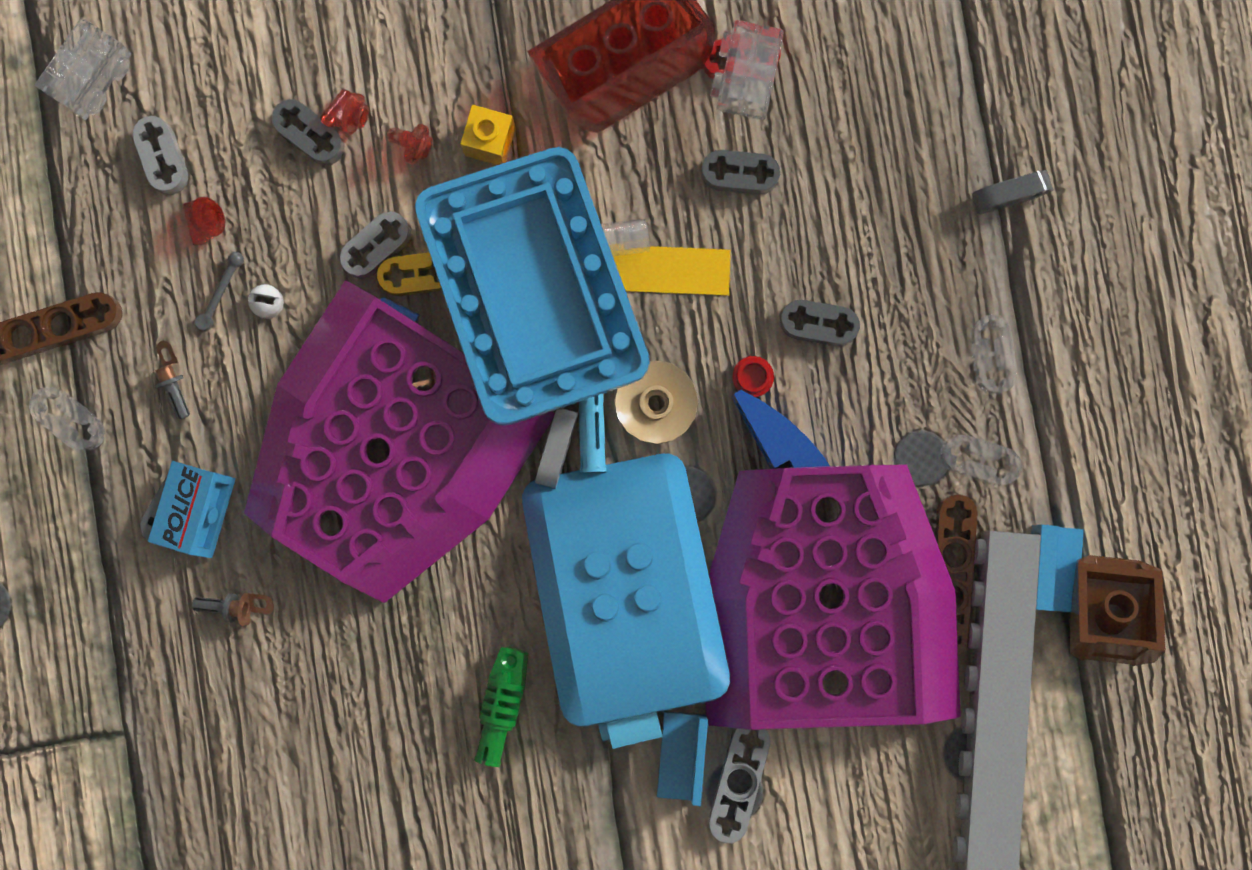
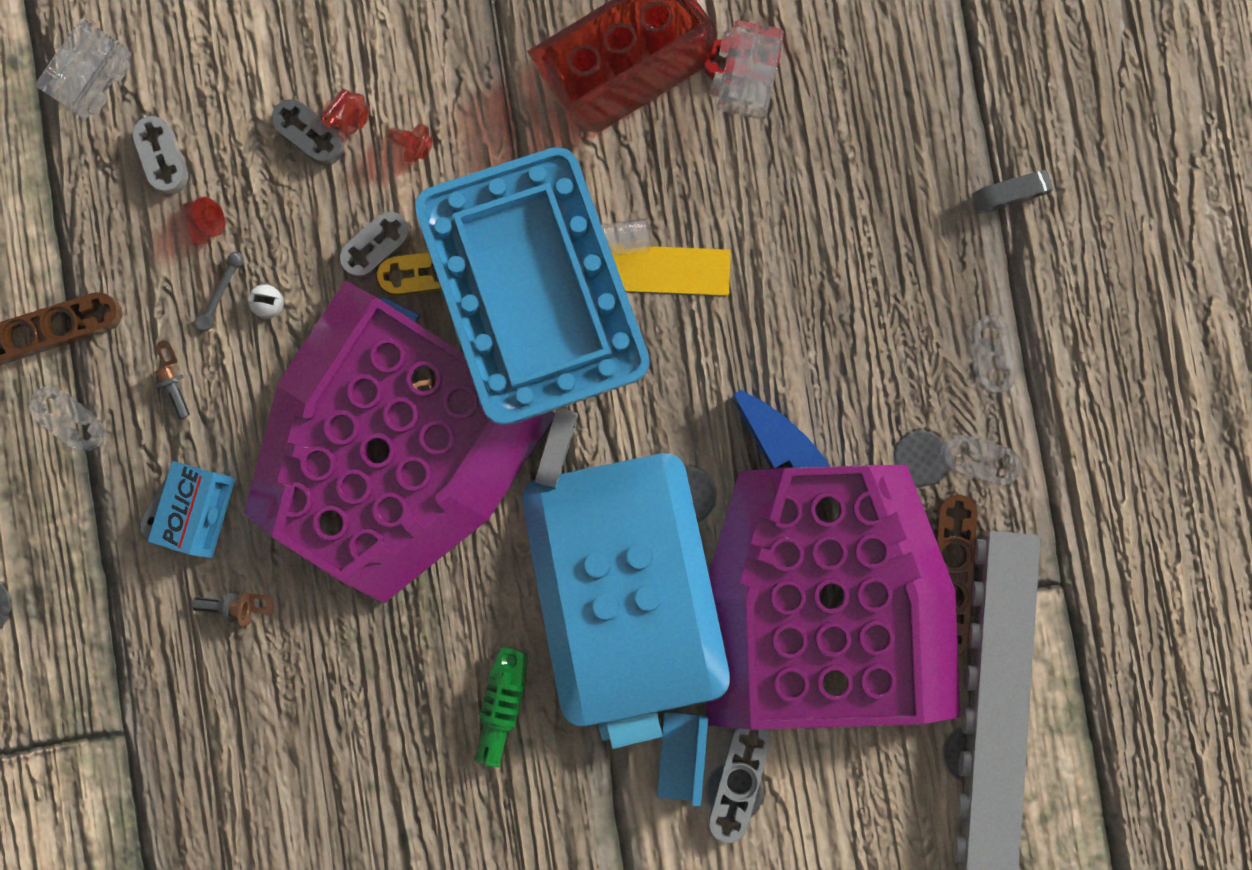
yellow brick [460,105,515,165] -> none
medium azure pin [578,392,607,473] -> none
tan dish [615,360,698,444] -> none
dark grey beam [701,150,780,195] -> none
red plate [732,356,774,397] -> none
dark grey beam [780,300,860,346] -> none
dark azure panel [1031,525,1084,612] -> none
reddish brown slope [1070,555,1166,666] -> none

